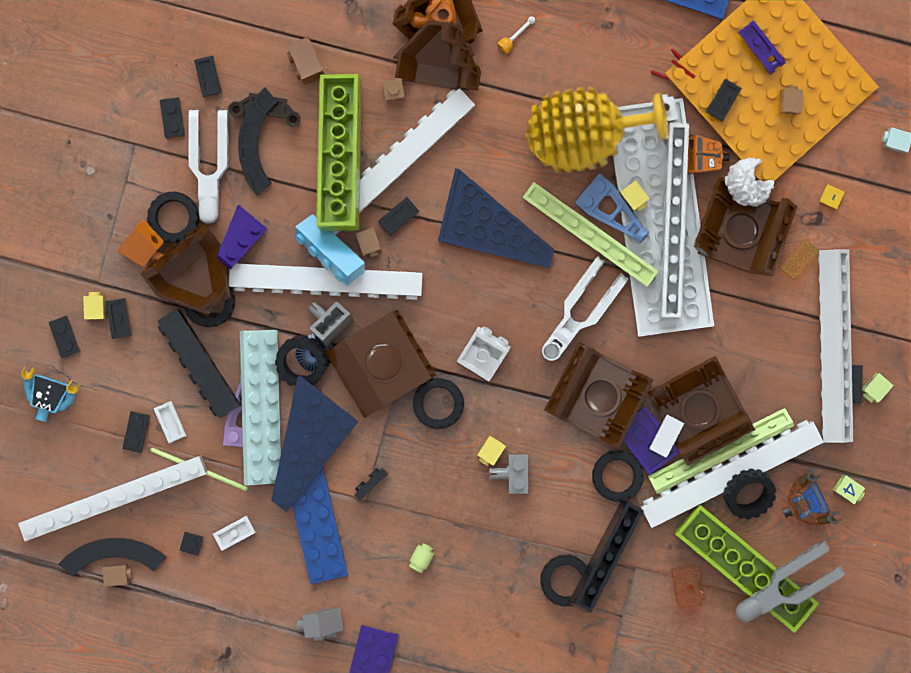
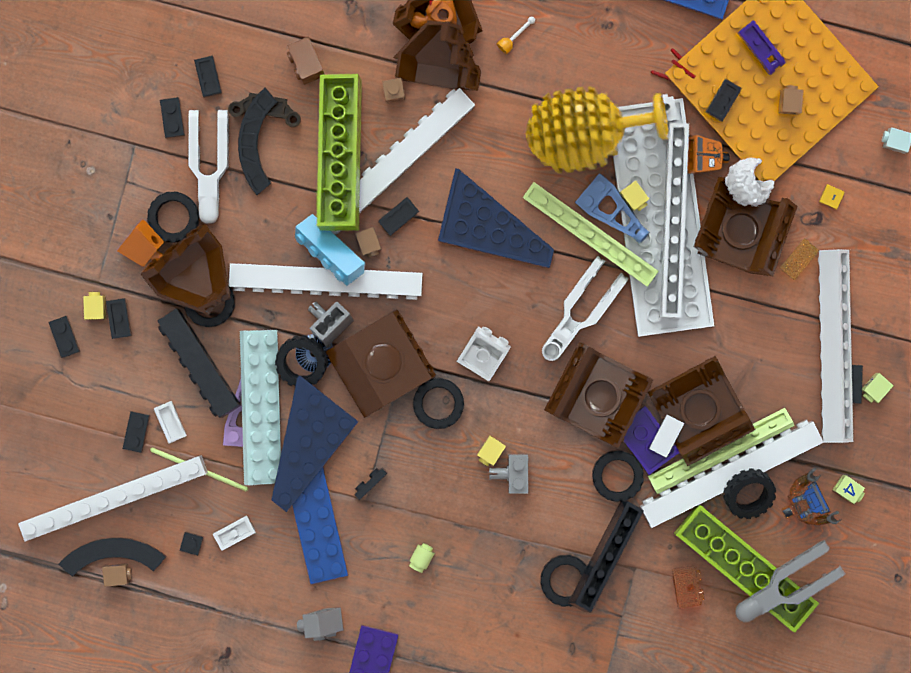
torso [21,367,81,422] -> none
dark purple wing [216,205,267,269] -> none

